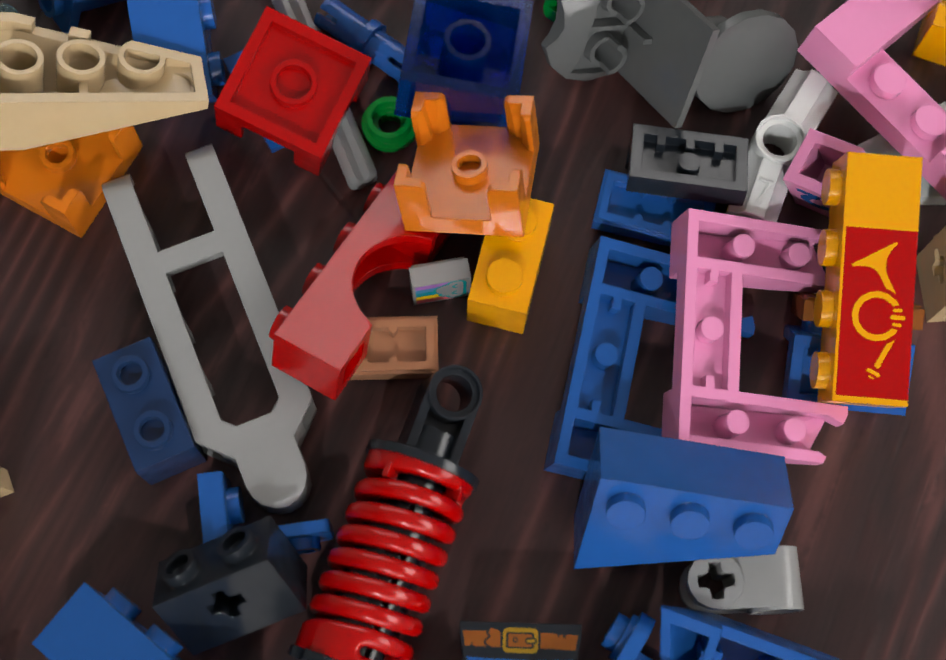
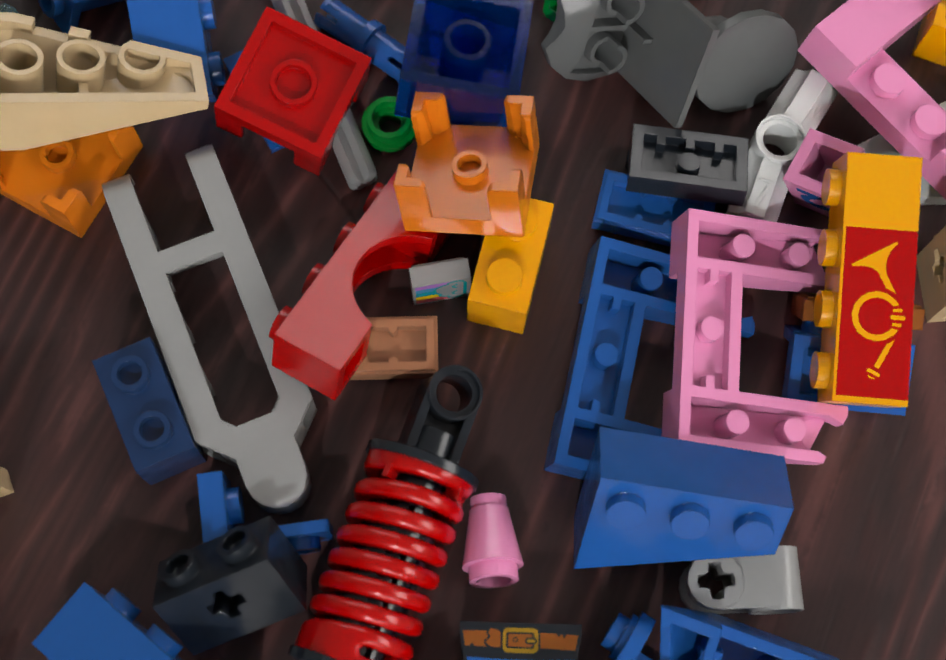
none -> bright pink cone [462,492,524,588]

